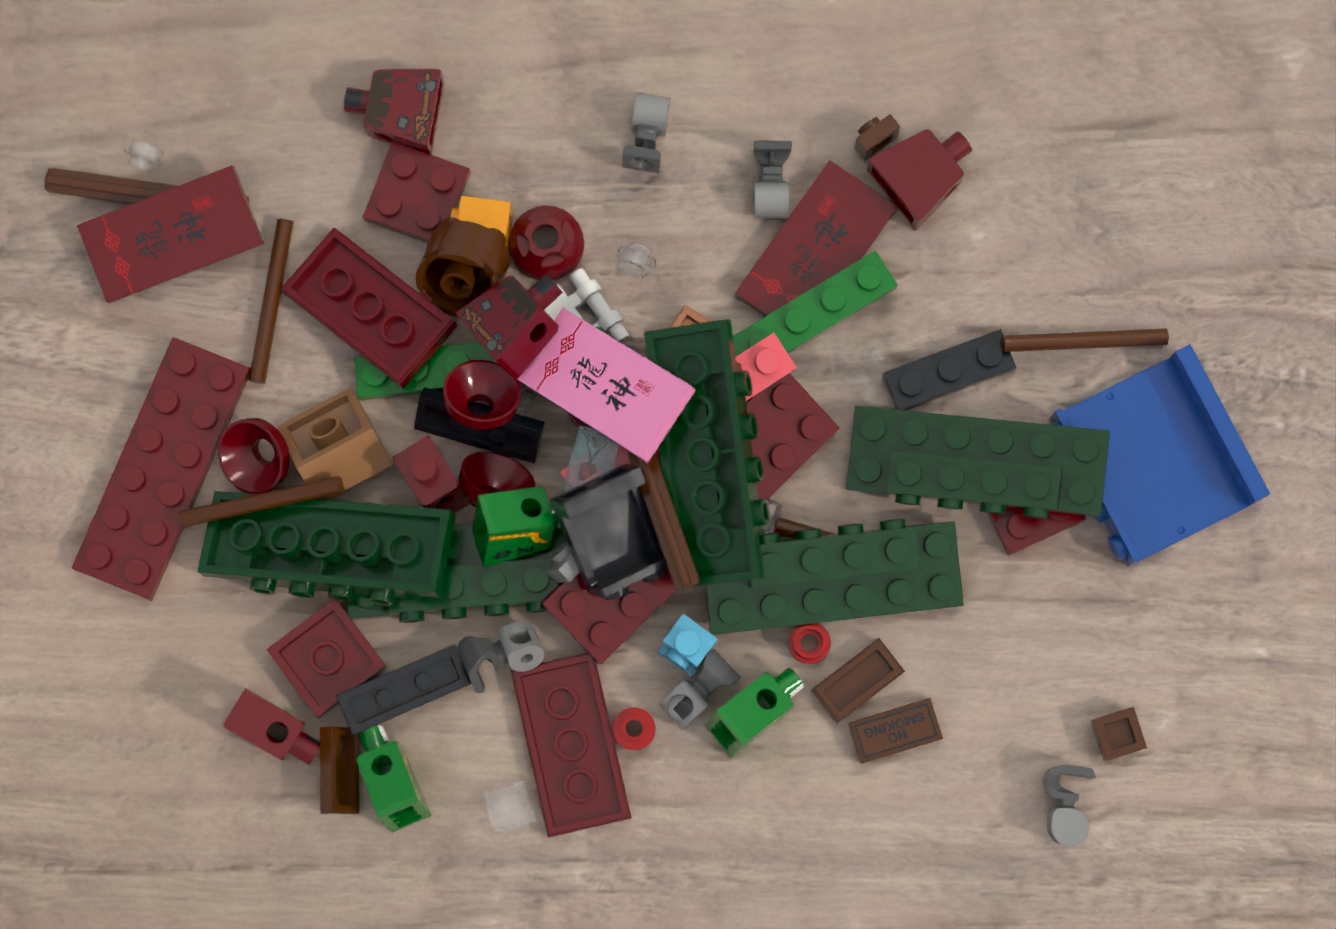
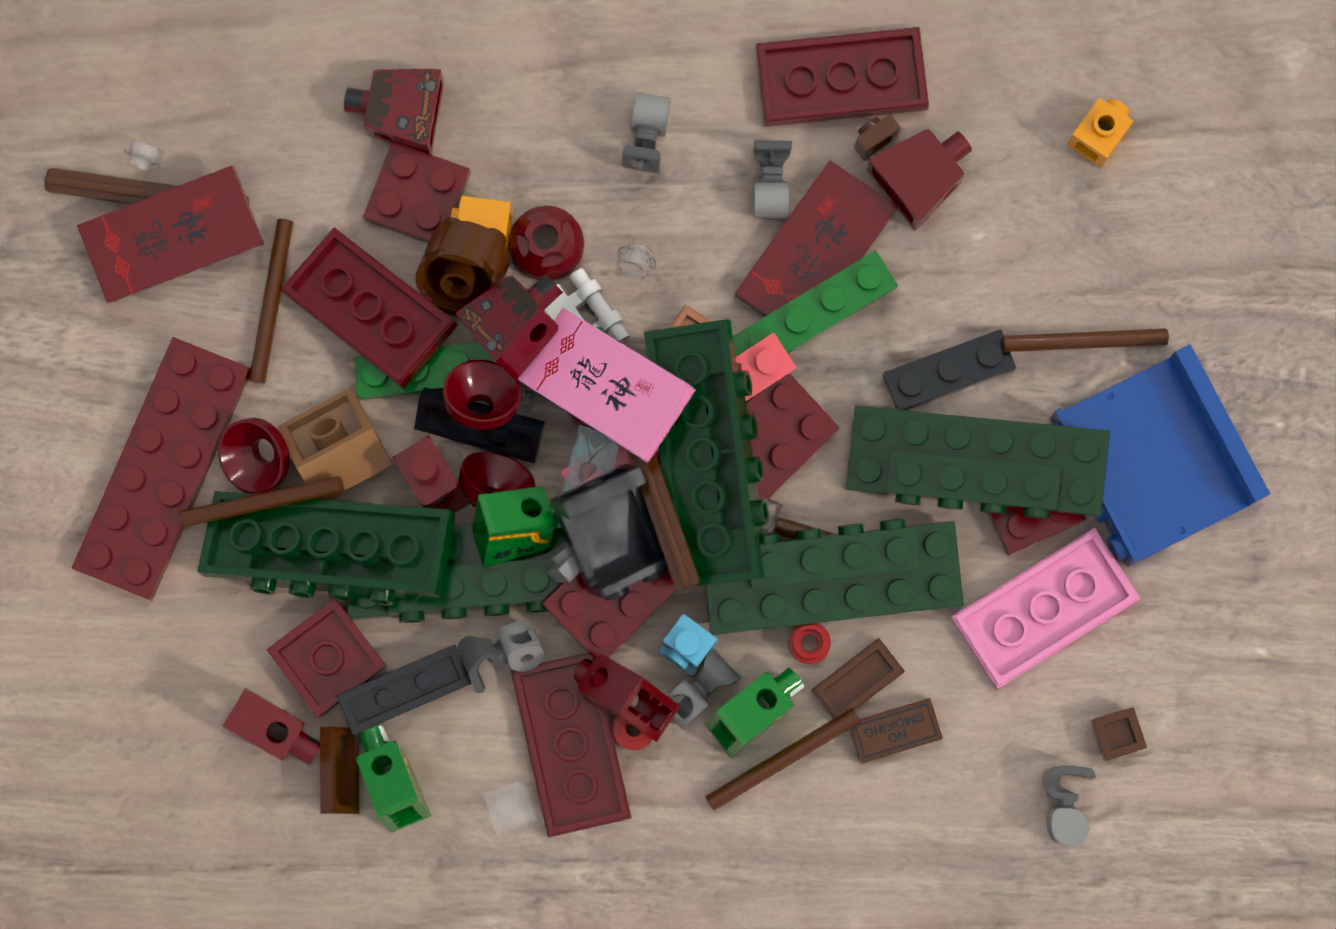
none -> dark red torso [574,654,680,742]
none -> reddish brown bar [705,708,861,811]
none -> dark red tile [756,27,929,127]
none -> bright pink tile [951,527,1141,690]
none -> light orange brick [1067,97,1134,168]

